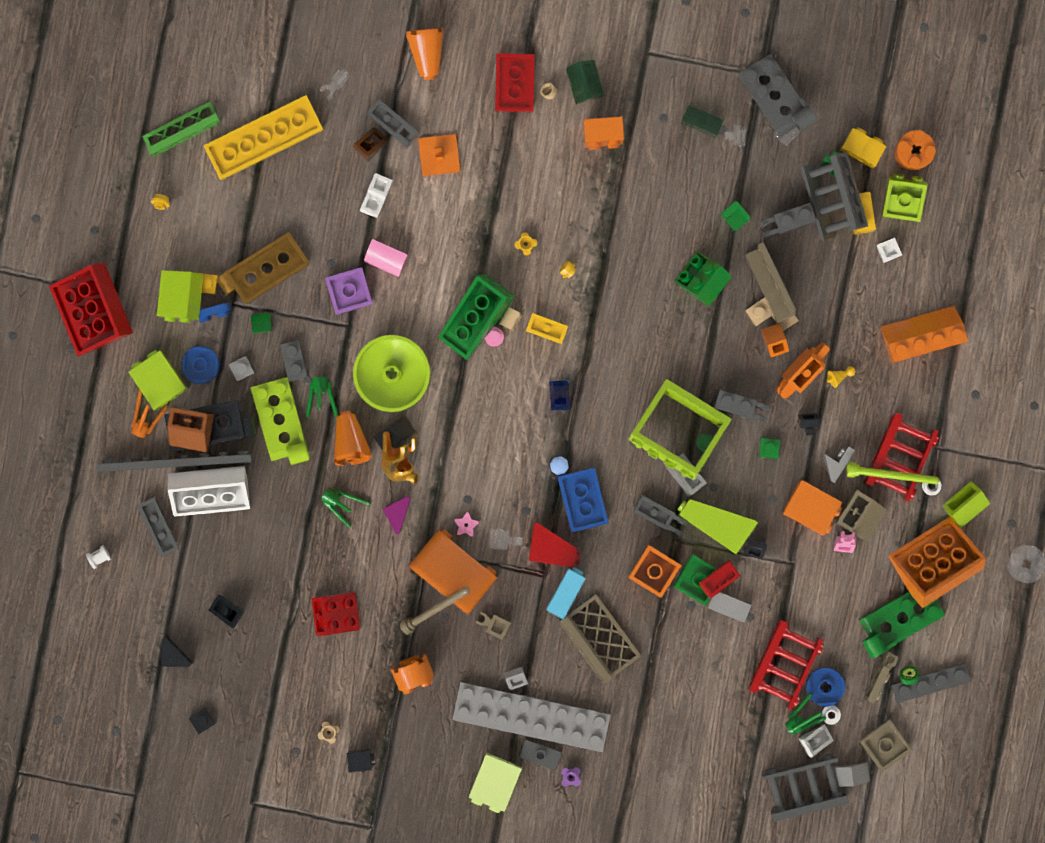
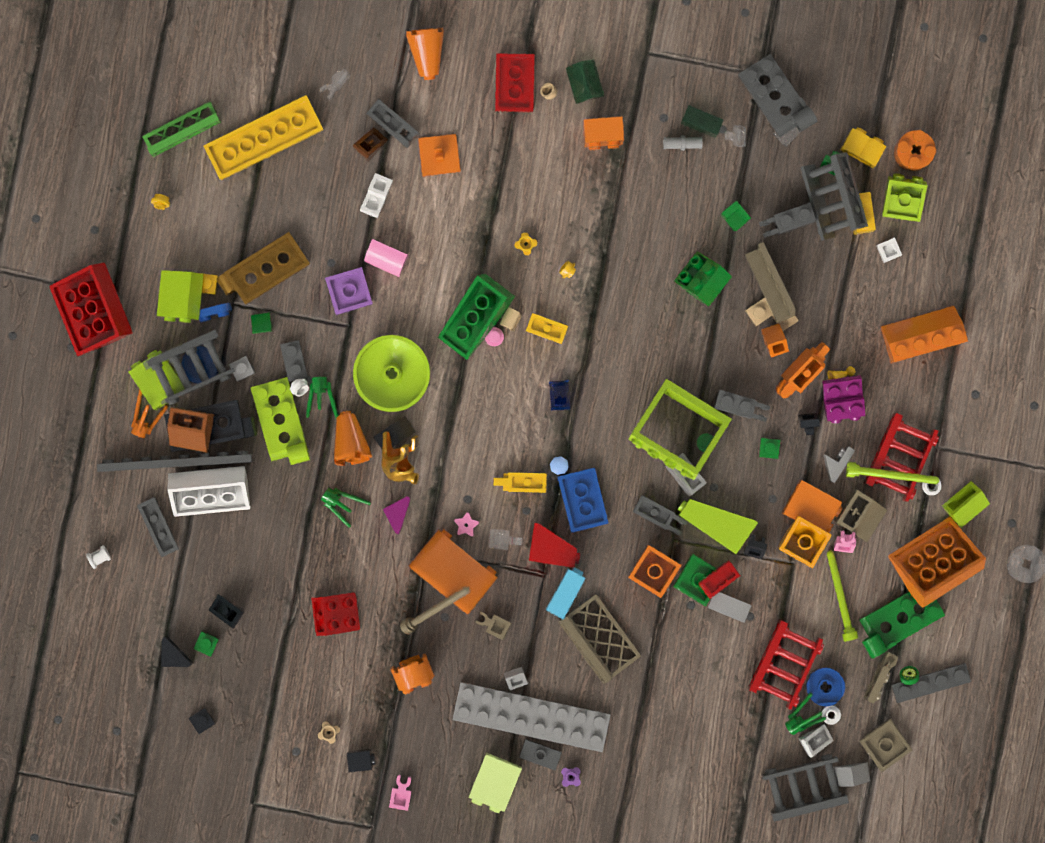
none -> dark grey fence [143,330,235,406]
none -> green plate [193,631,219,657]
none -> white plate [290,379,309,396]
none -> bright pink plate [389,775,412,811]
none -> yellow hinge [493,472,547,493]
none -> light grey pin [663,135,703,151]
none -> light orange slope [777,516,832,568]
none -> magenta plate [822,375,865,423]
none -> lime piece [827,550,859,642]

